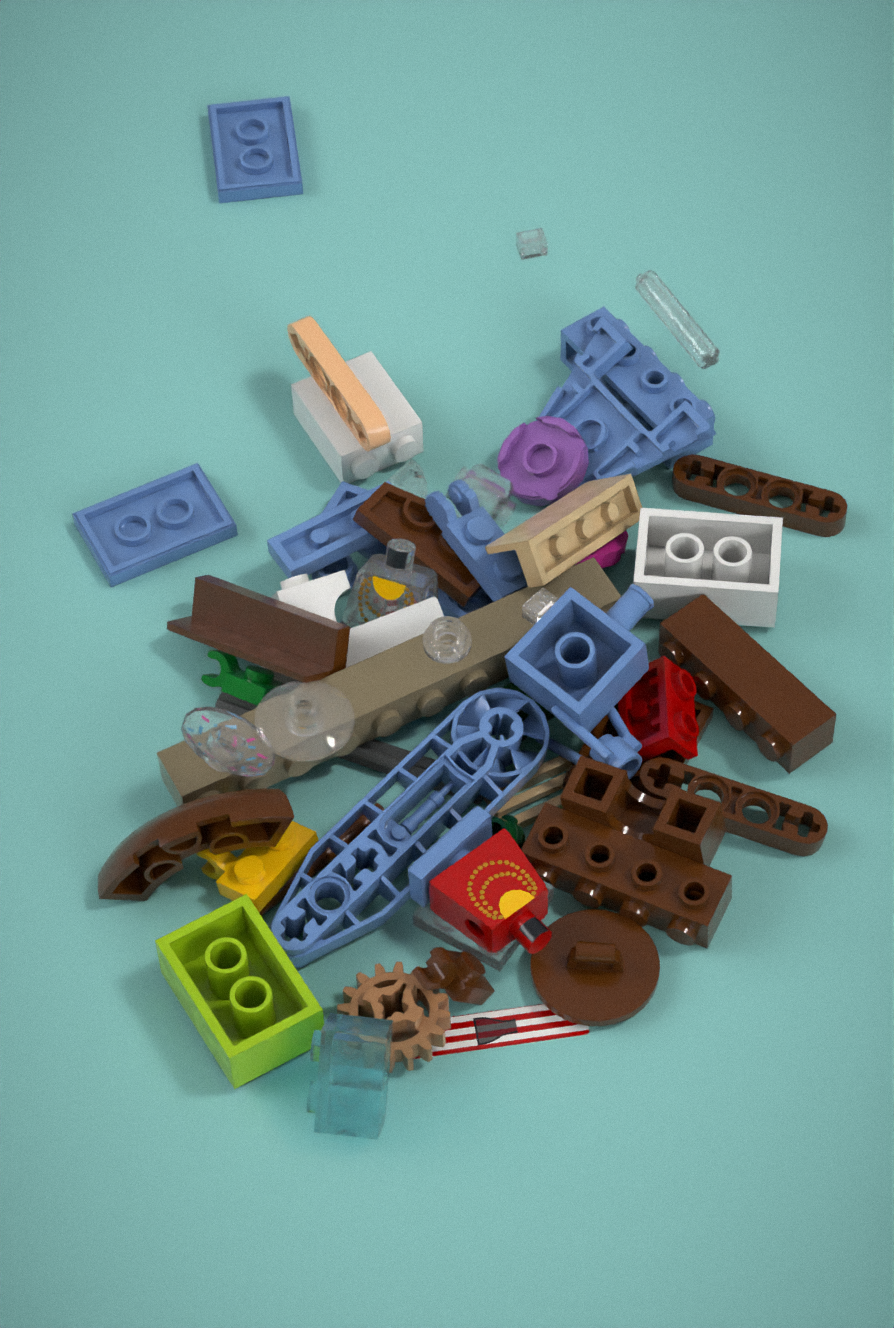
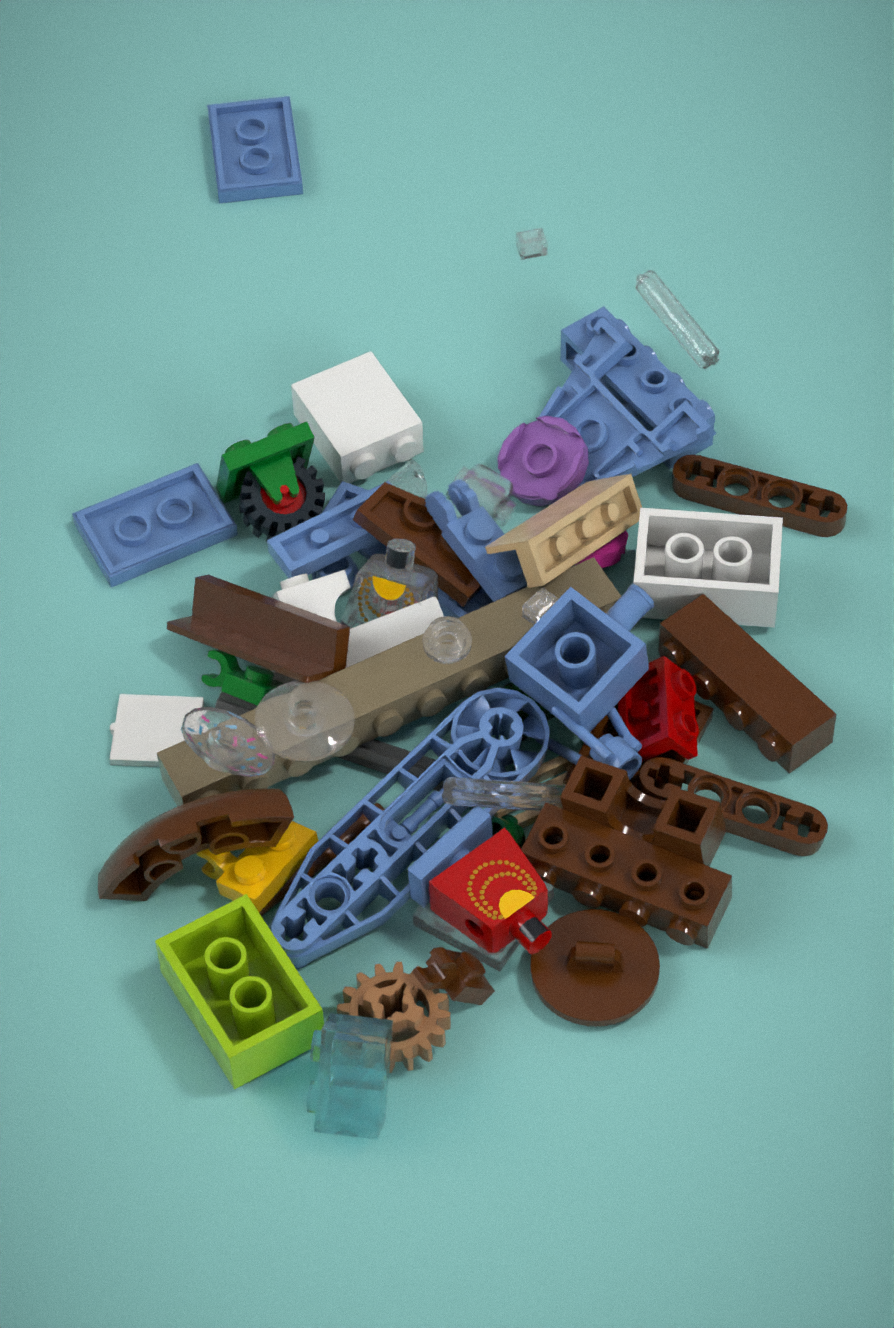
light nougat beam [287,316,391,452] -> none
sticker [413,1004,589,1059] -> none
none -> white piece [109,694,204,767]
none -> plate [216,421,325,542]
none -> clear axle [442,777,566,811]

